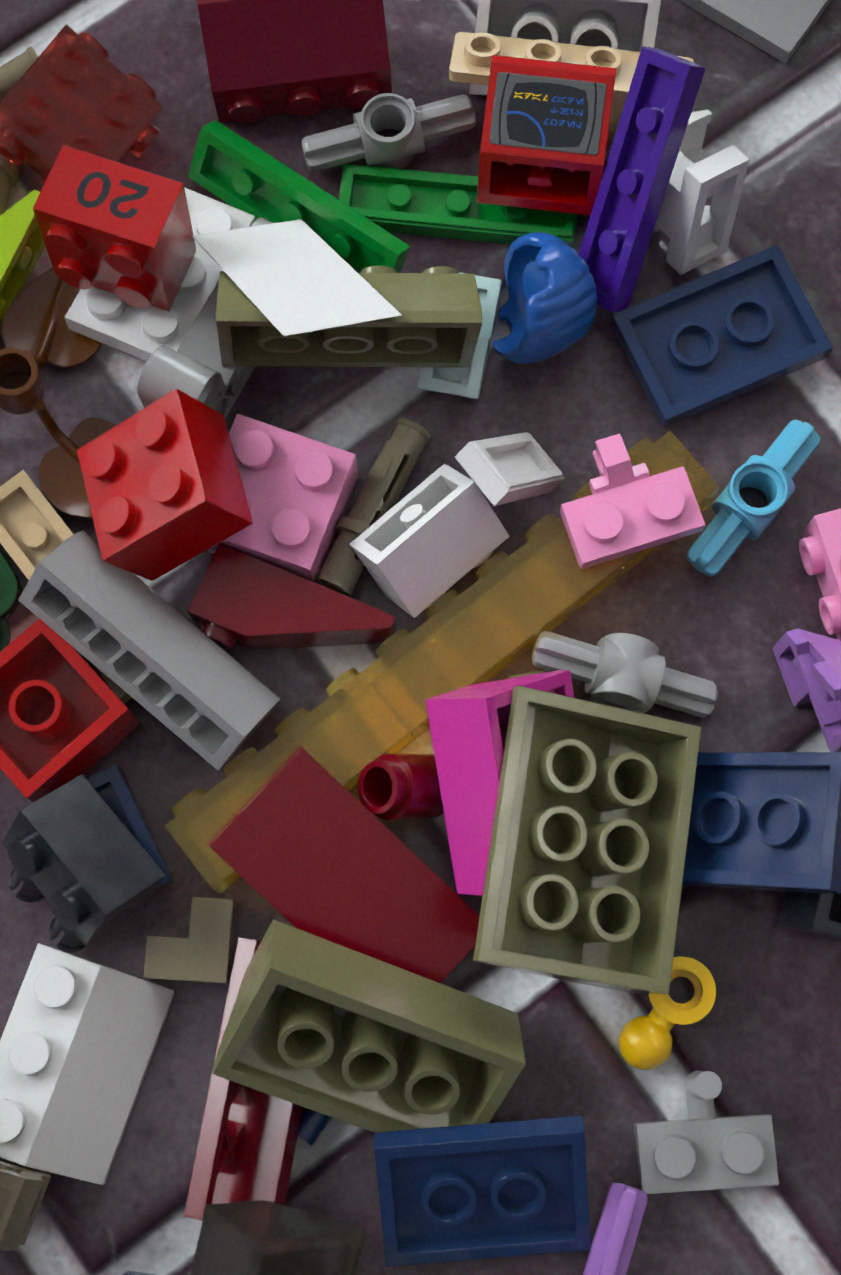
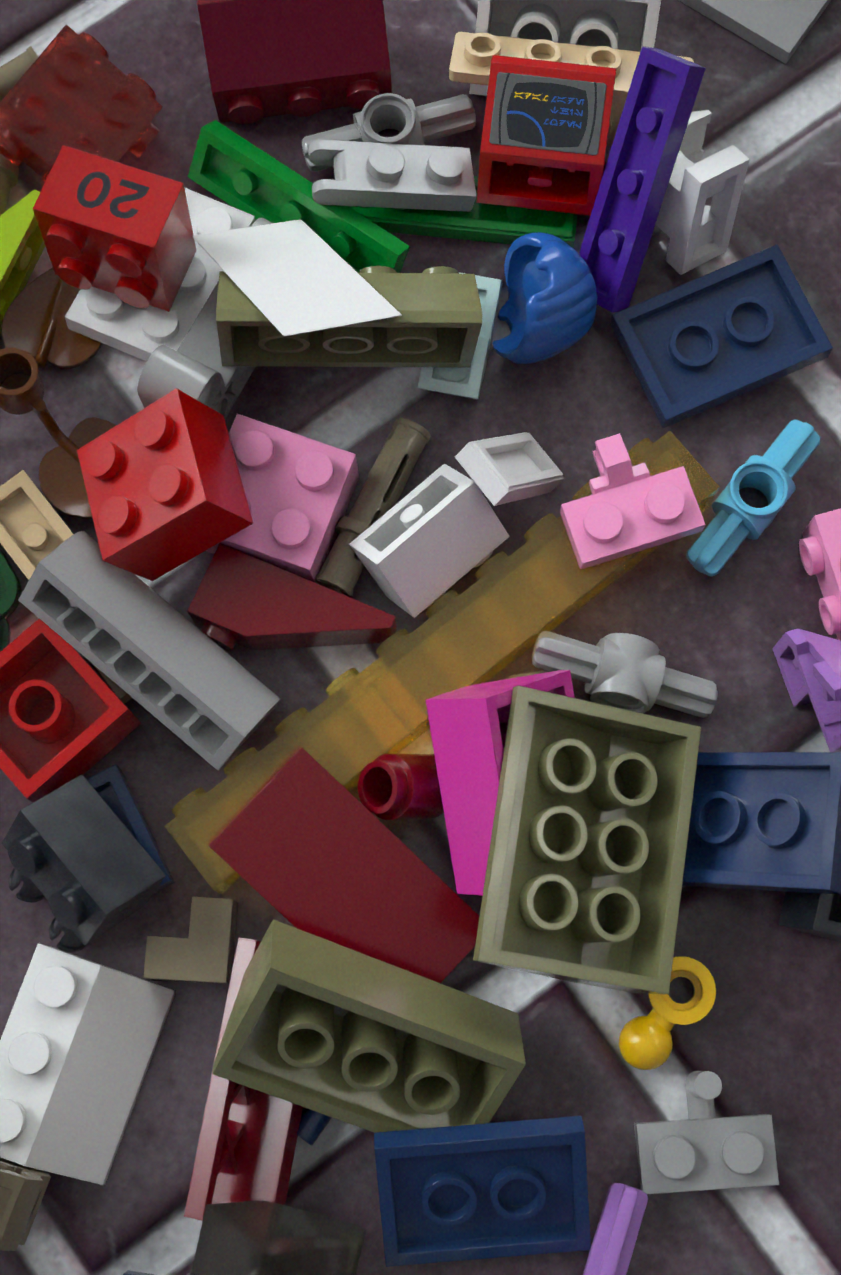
none -> light grey hinge [308,140,477,212]

